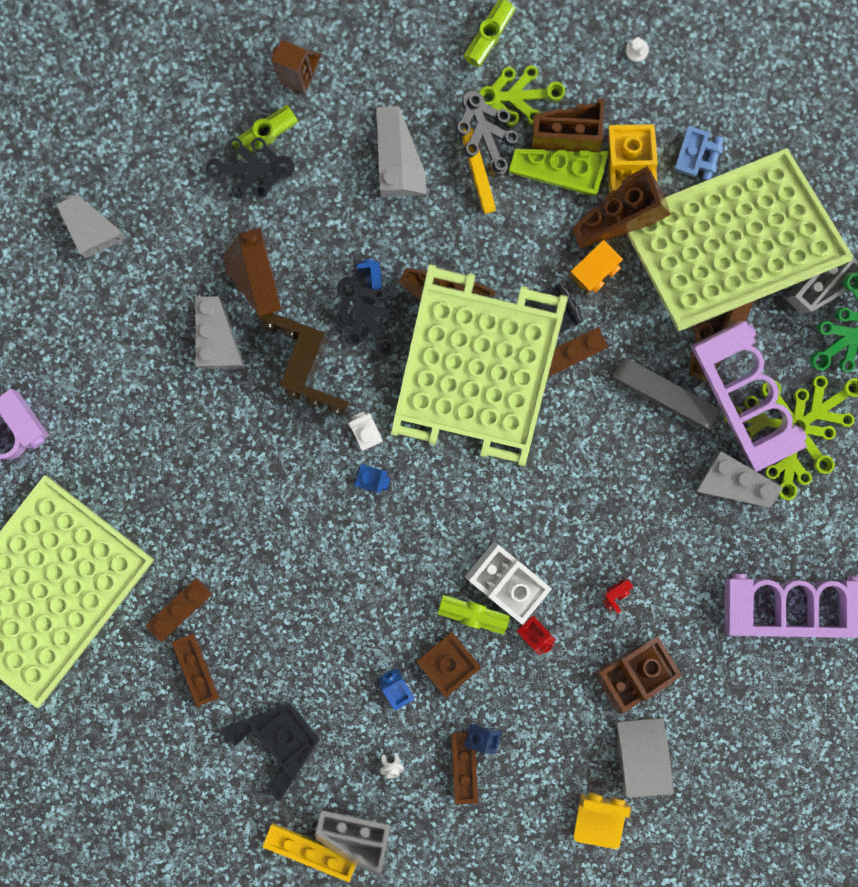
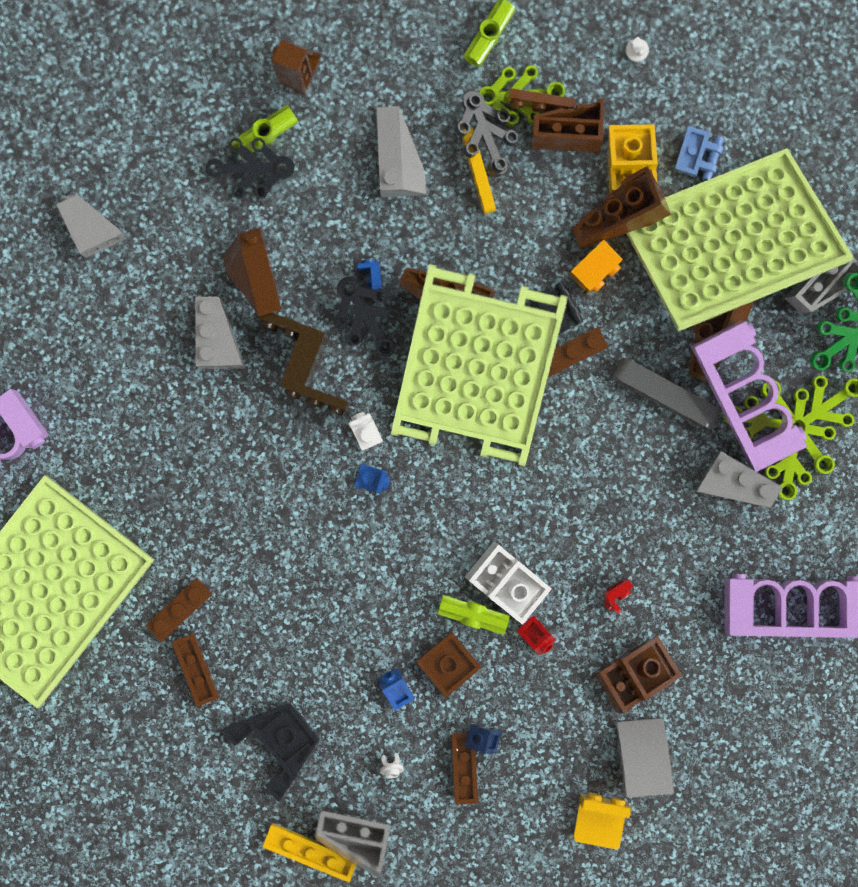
lime wing [509,149,609,197] -> none
none -> reddish brown plate [503,88,576,112]

